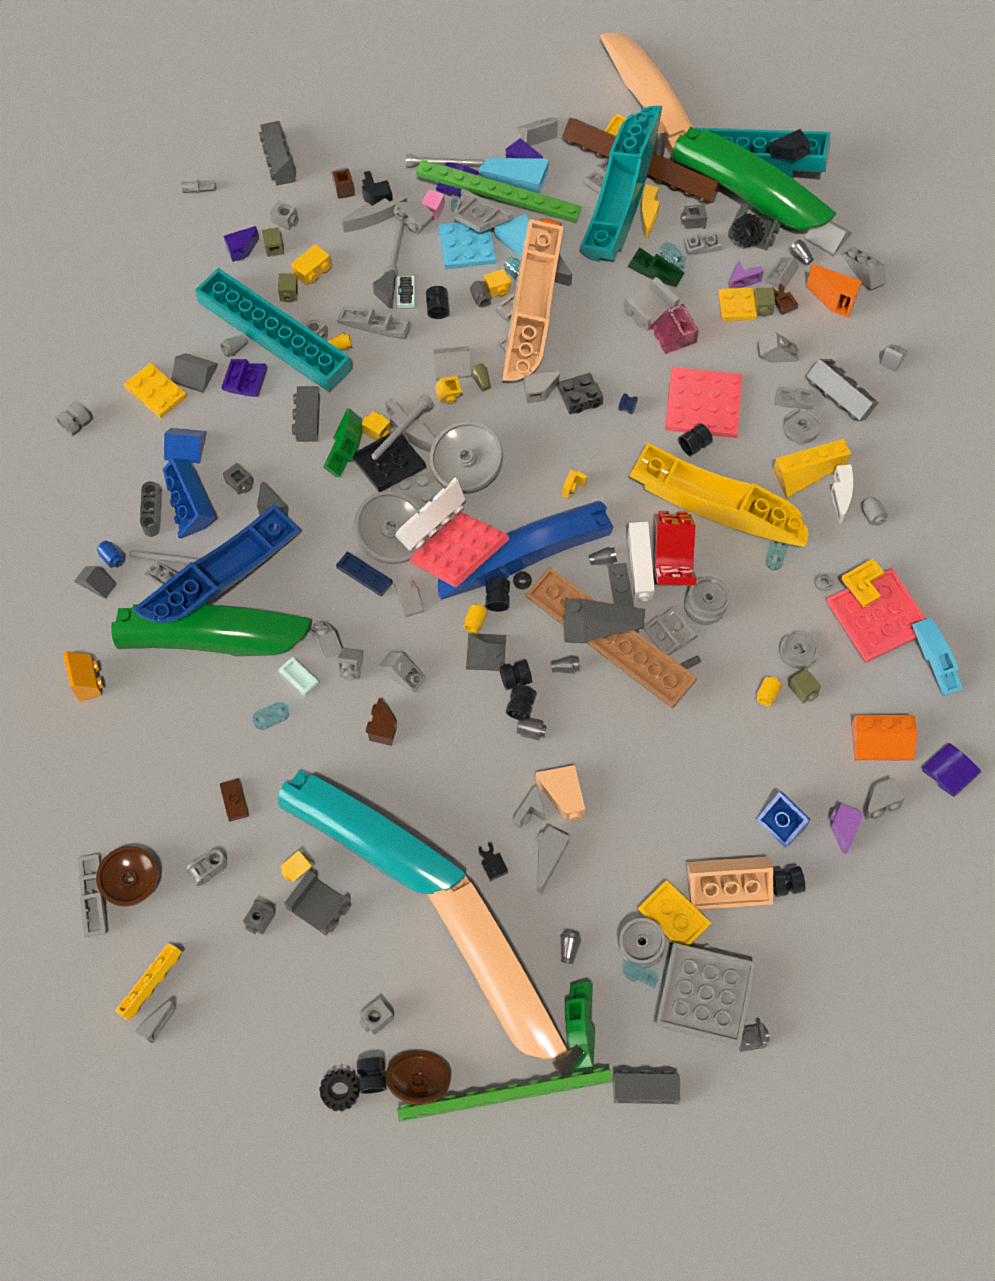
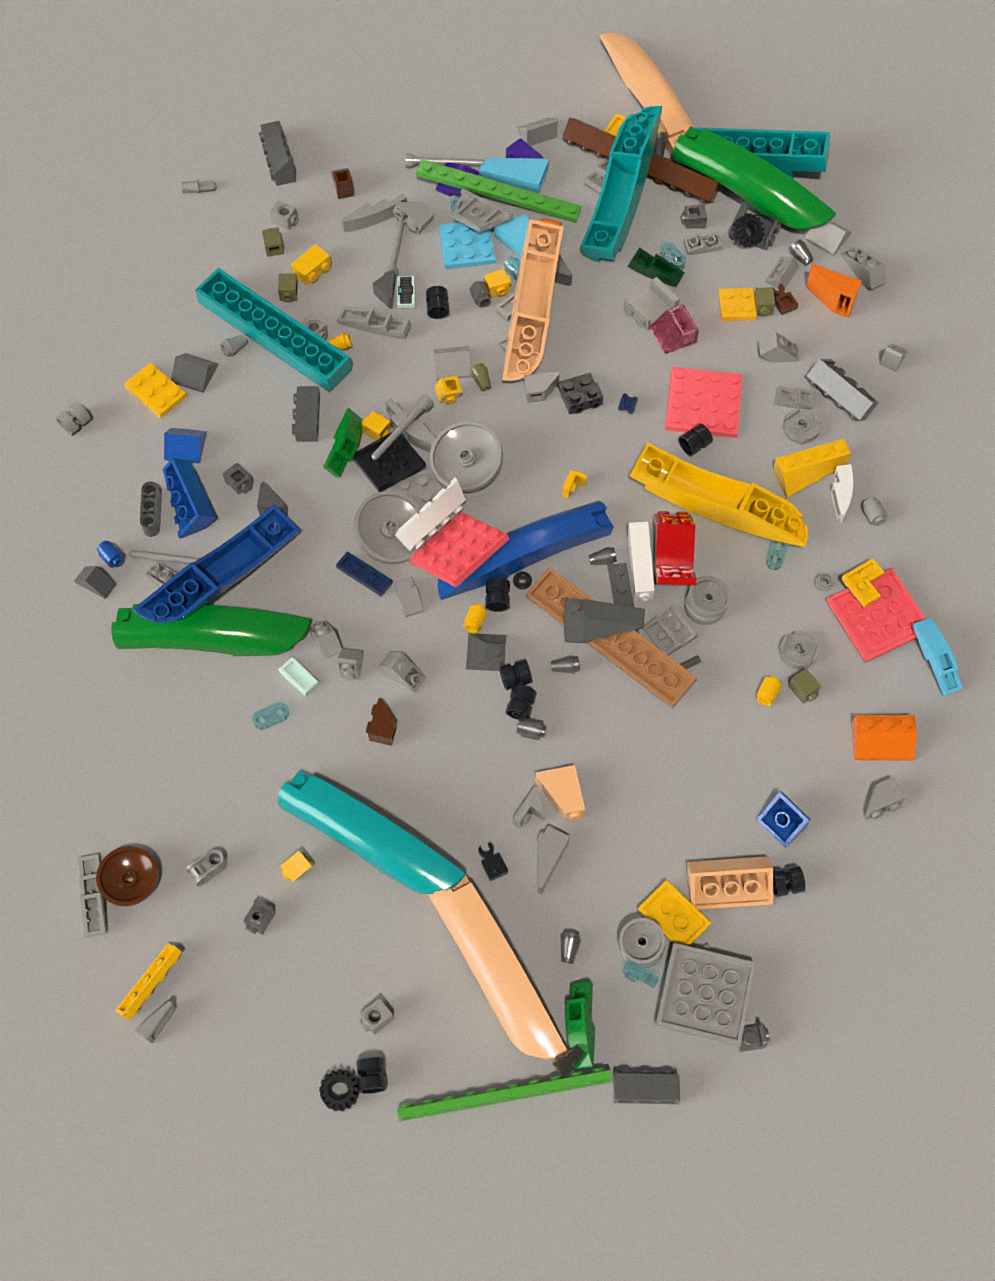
light orange slope [62,651,103,702] -> none
reddish brown plate [219,778,249,822] -> none
dark purple slope [221,359,268,397] -> none
dark purple slope [224,226,259,262] -> none
dark grey panel [285,870,350,936] -> none
black brick [362,171,393,206] -> none
reddish brown dish [386,1051,451,1105] -> none
bright pink panel [422,190,445,220] -> none
yellow slope [641,184,660,238] -> none
medium lavender slope [729,261,764,288] -> none
black slope [769,129,810,161] -> none
medium lavender slope [830,803,864,854] -> none
dark purple slope [922,743,981,797] -> none

